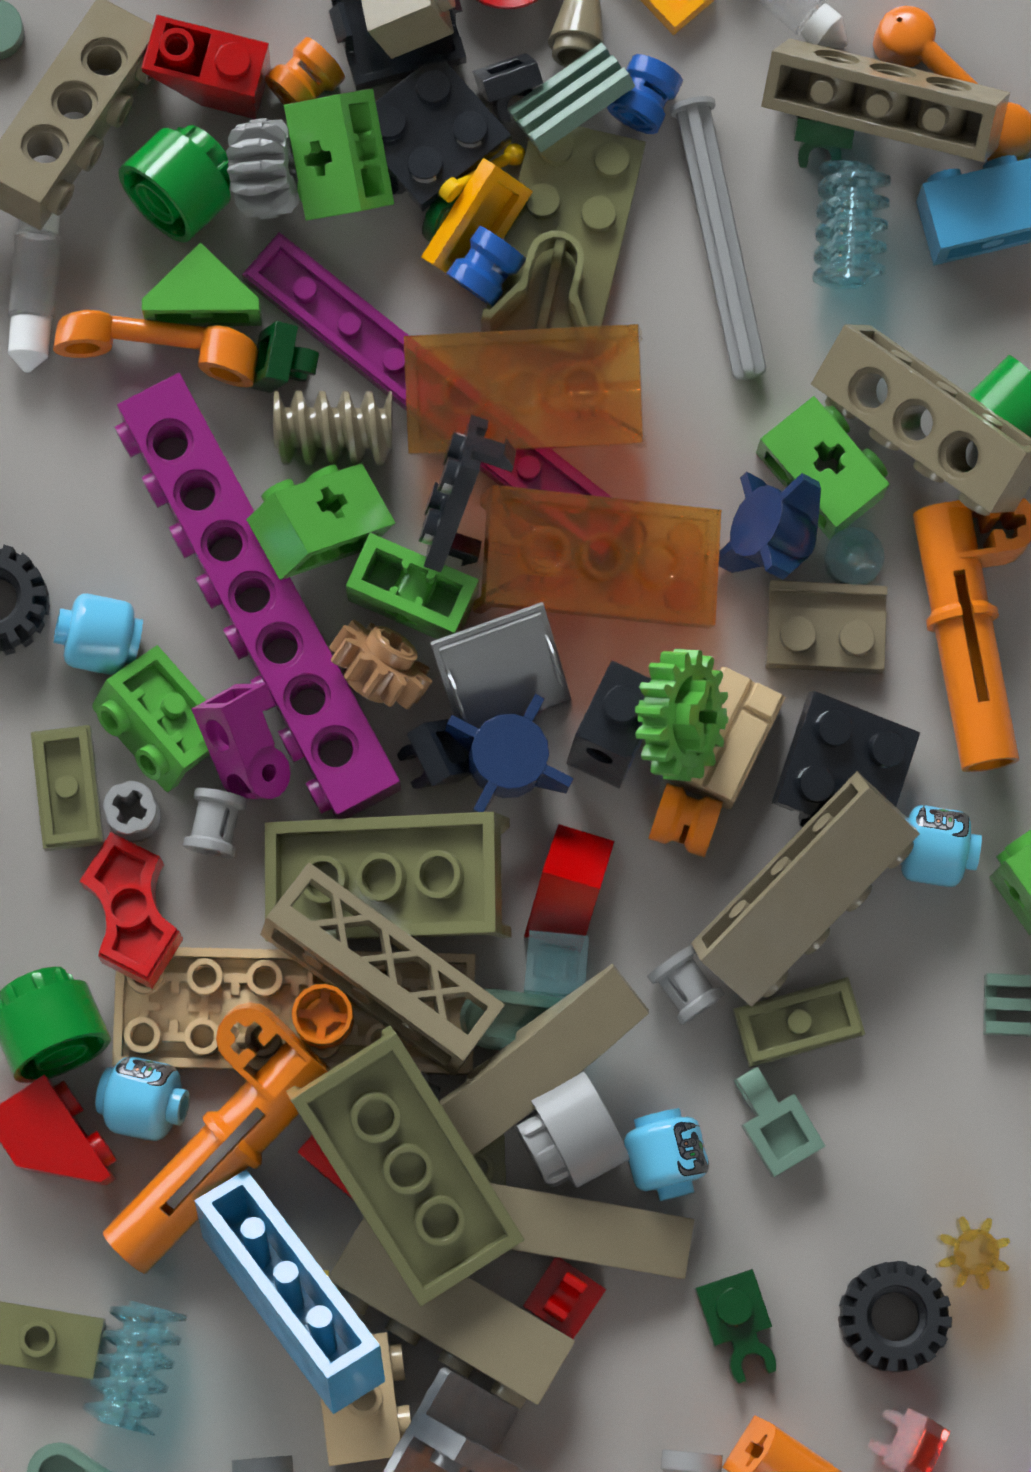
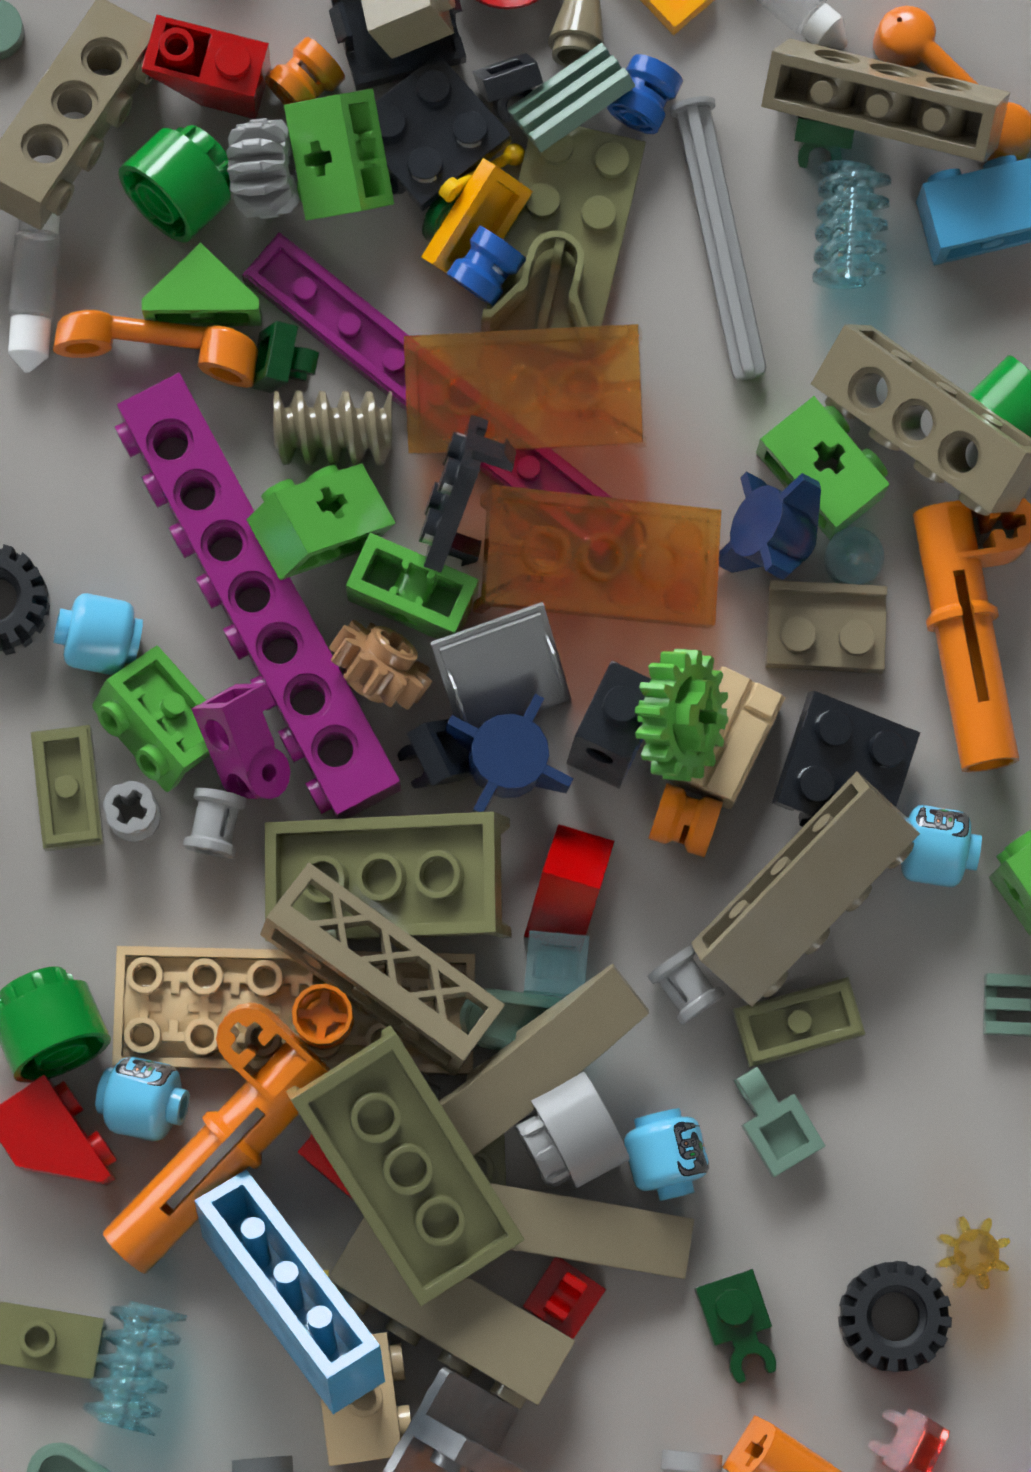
red tile [80,832,183,989] -> none

